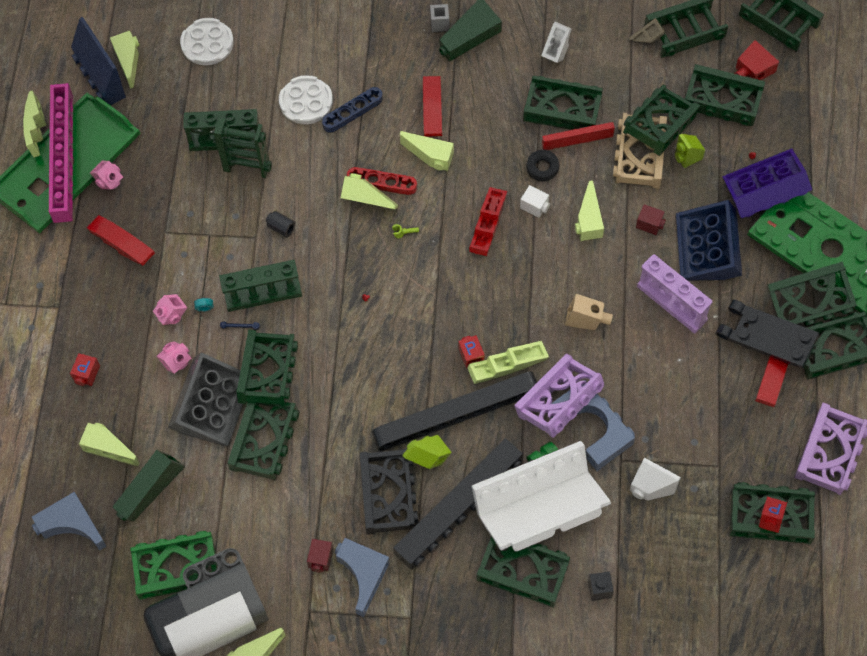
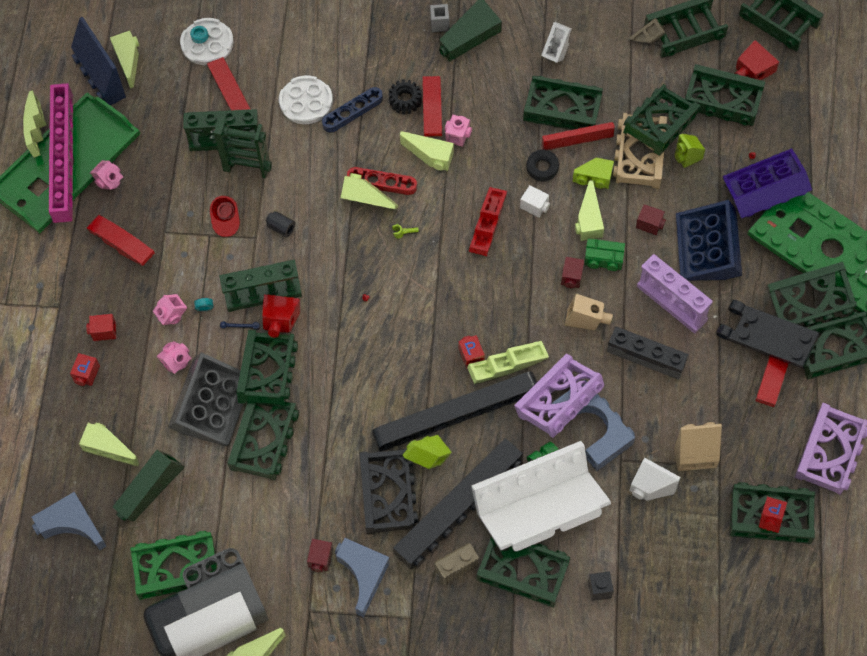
none -> red brick [86,314,116,341]
none -> teal tile [190,25,209,44]
none -> red tile [207,57,250,110]
none -> red cap [210,195,240,237]
none -> red torso [262,294,300,338]
none -> black tyre [389,79,421,114]
none -> dark tan brick [434,543,479,585]
none -> bright pink brick [445,115,472,147]
none -> dark red brick [561,257,584,288]
none -> lime slope [573,158,614,189]
none -> green brick [584,238,625,271]
none -> black piece [607,326,689,380]
none -> tan slope [674,422,722,471]

